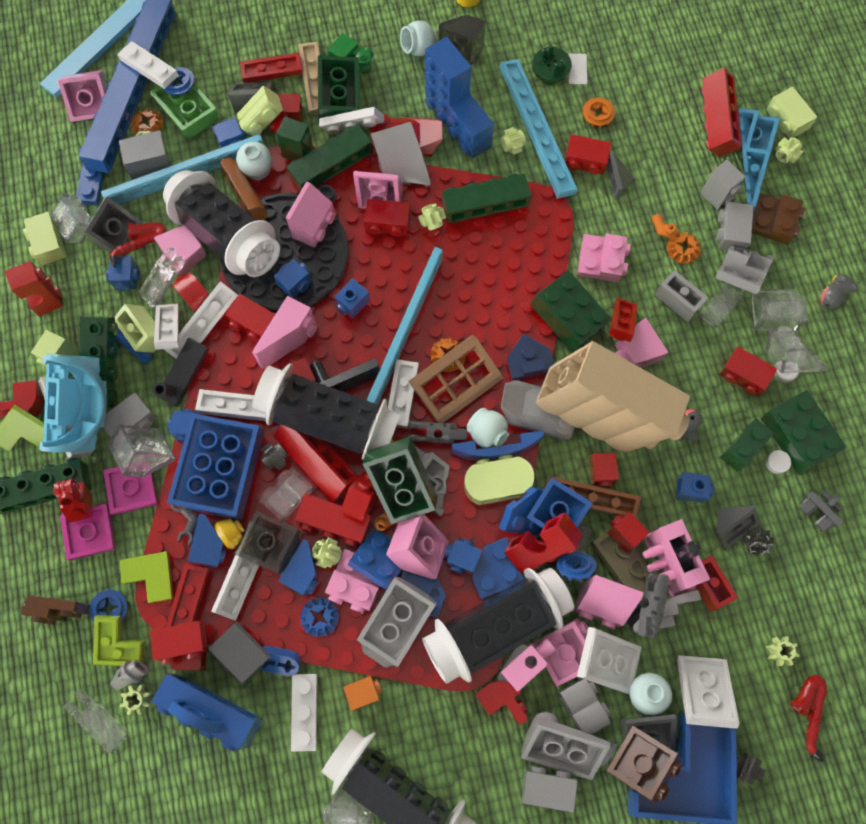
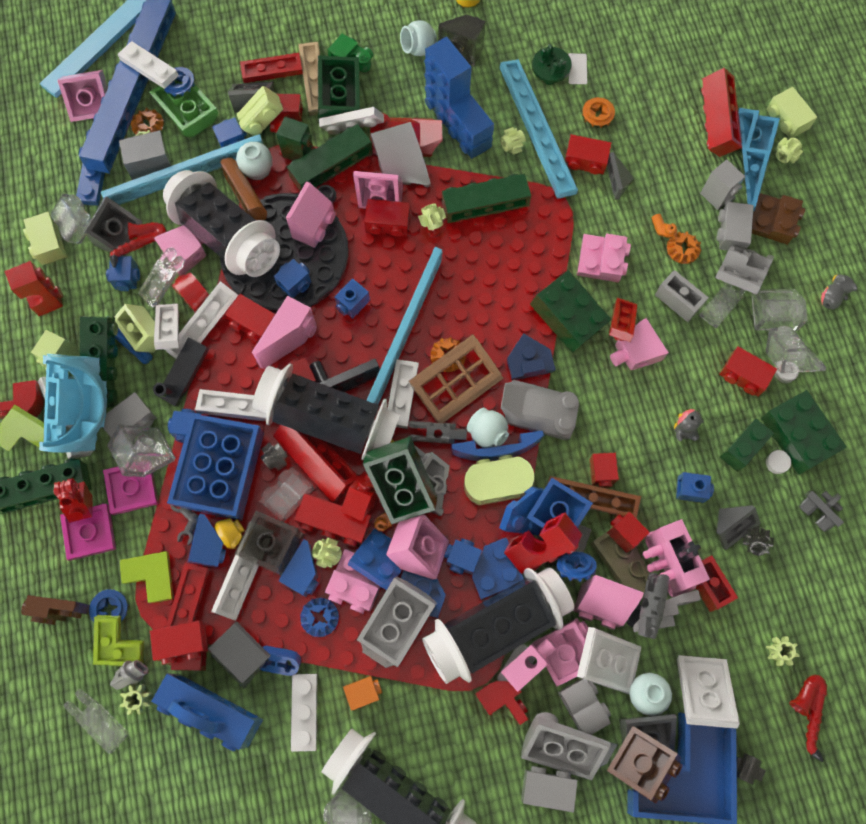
tan brick [536,341,690,453] -> none

